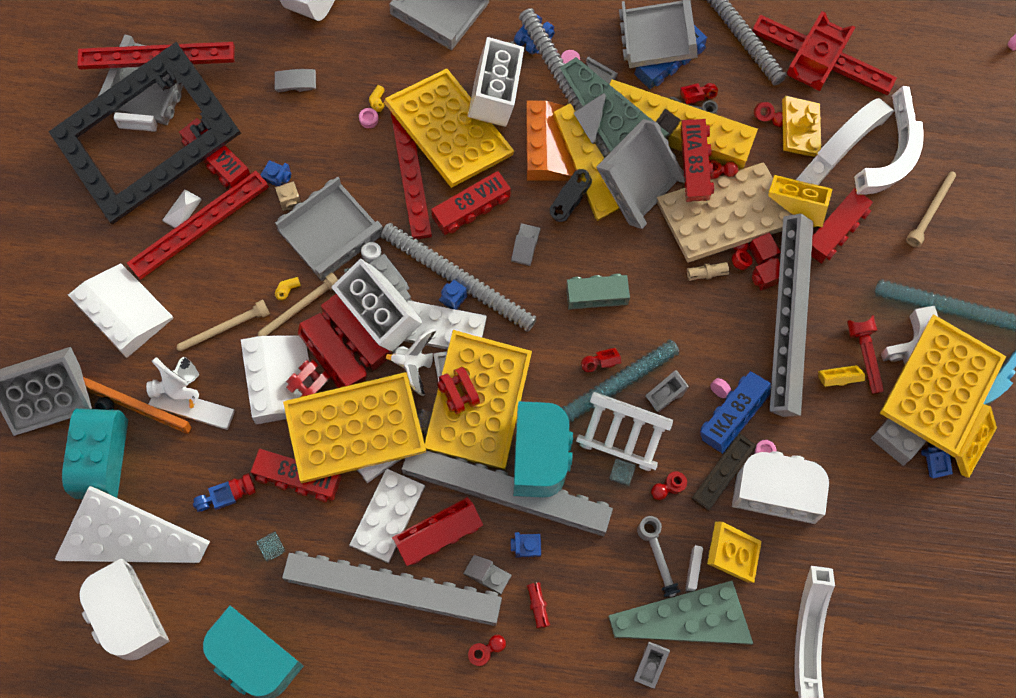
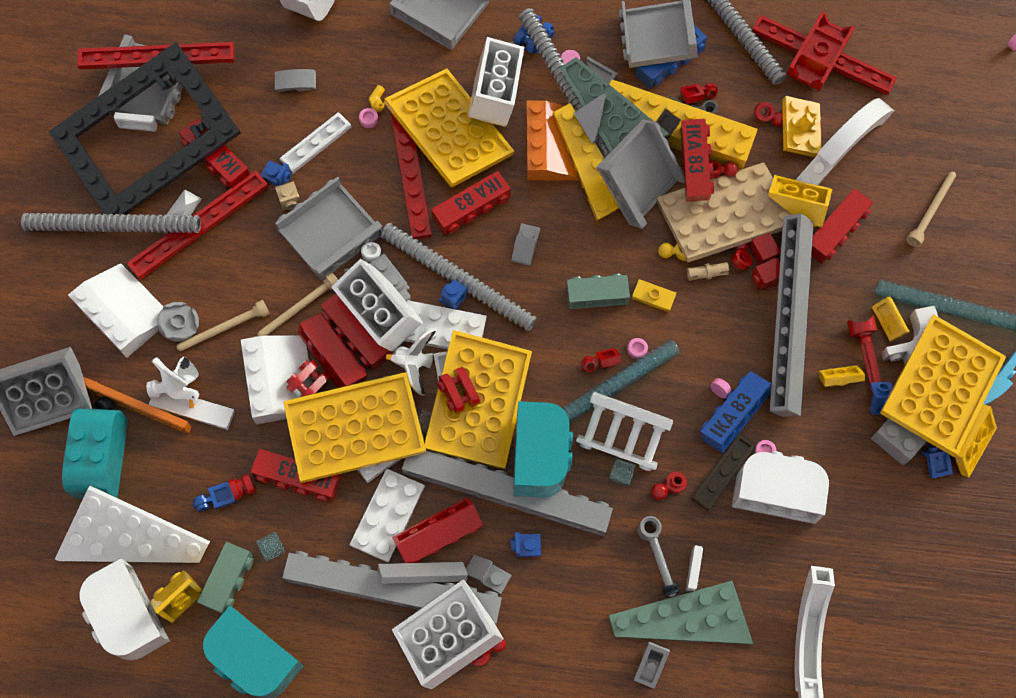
yellow arm [275,277,301,300] -> none
red pin [527,582,550,629] -> none
black piece [550,169,592,222] -> none
light grey slope [645,370,689,412] -> none
yellow plate [707,522,762,583] -> none
white arch [854,86,923,195] -> none
none -> light grey piece [21,213,201,233]
none -> yellow slope [150,570,203,623]
none -> light grey tile [157,302,199,342]
none -> sand green brick [197,542,254,614]
none -> white tile [279,112,352,174]
none -> light grey tile [378,562,468,584]
none -> white slope [392,580,504,689]
none -> bright pink tile [627,338,648,359]
none -> yellow plate [632,279,676,312]
none -> yellow plate [658,243,686,261]
none -> blue bracket [869,382,893,415]
none -> yellow plate [872,297,910,342]

